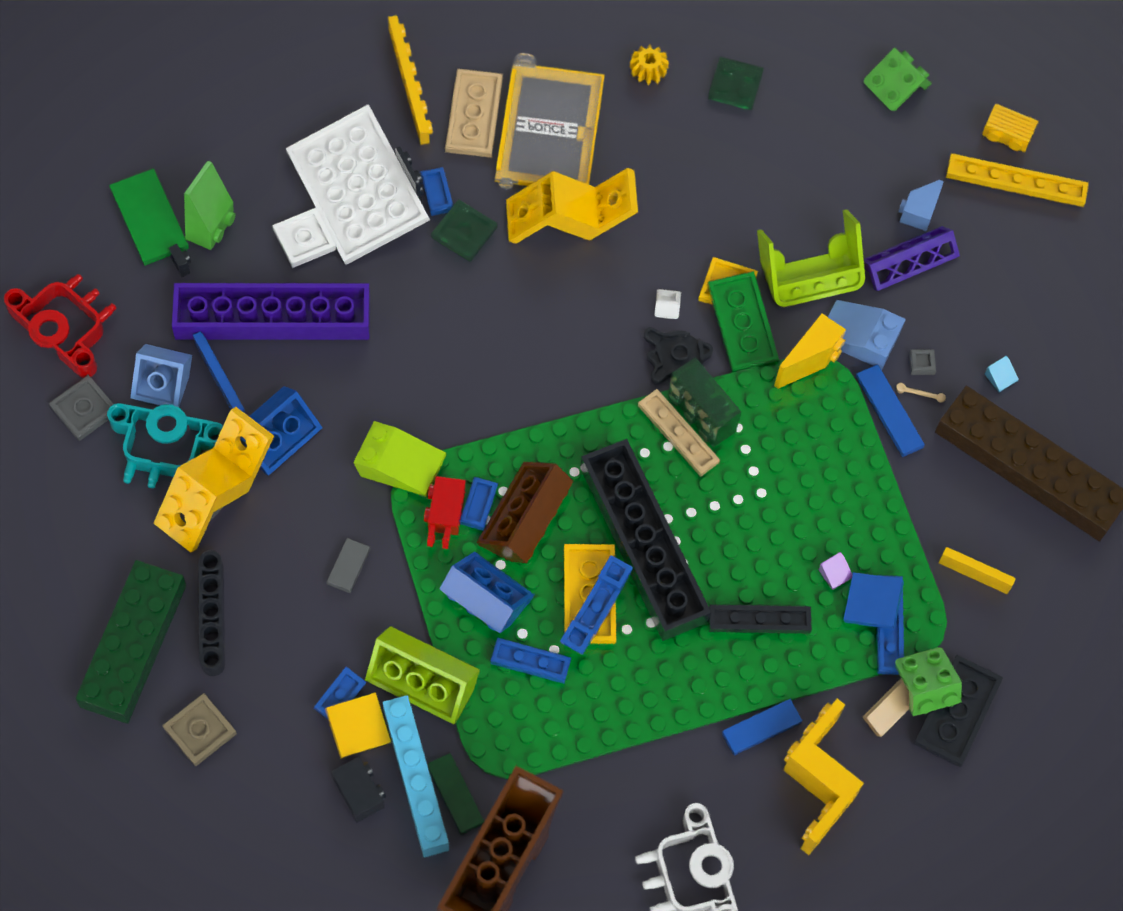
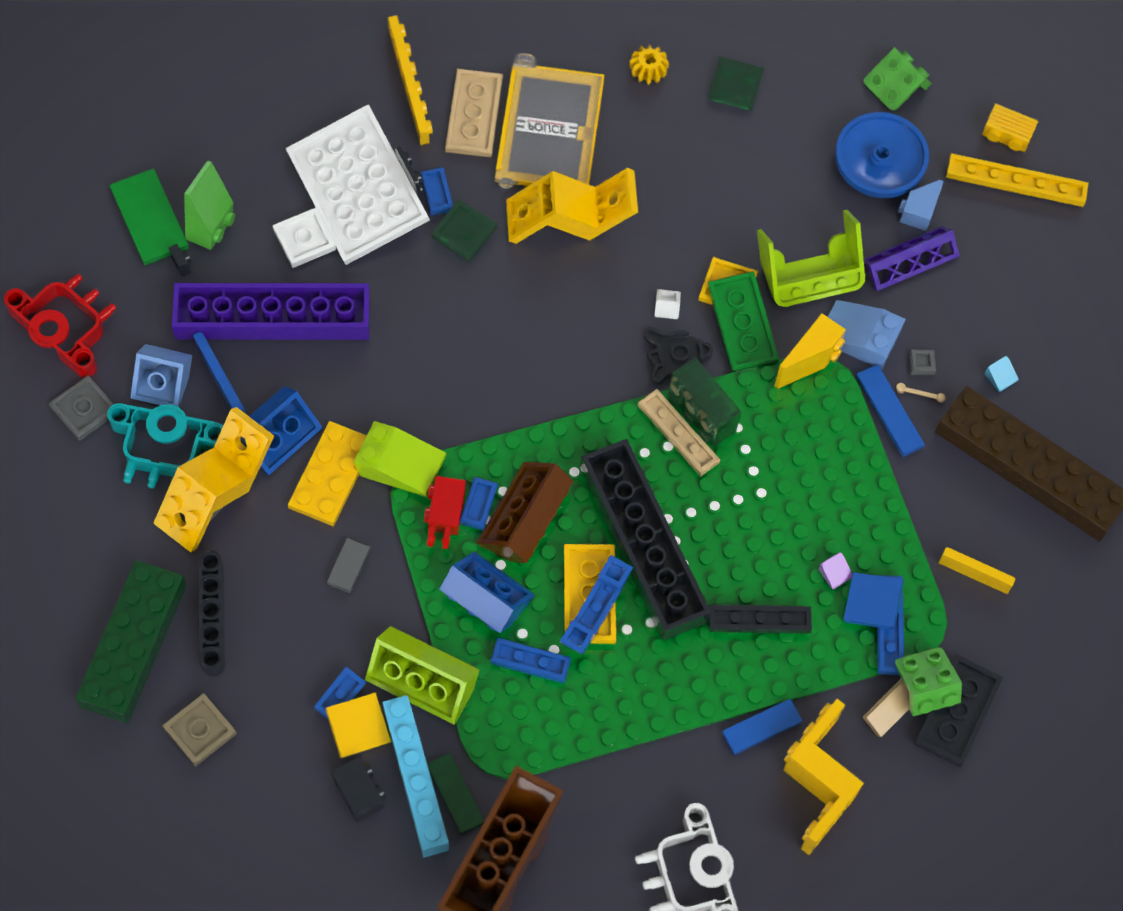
none -> yellow plate [288,421,367,527]
none -> blue dish [835,112,929,198]

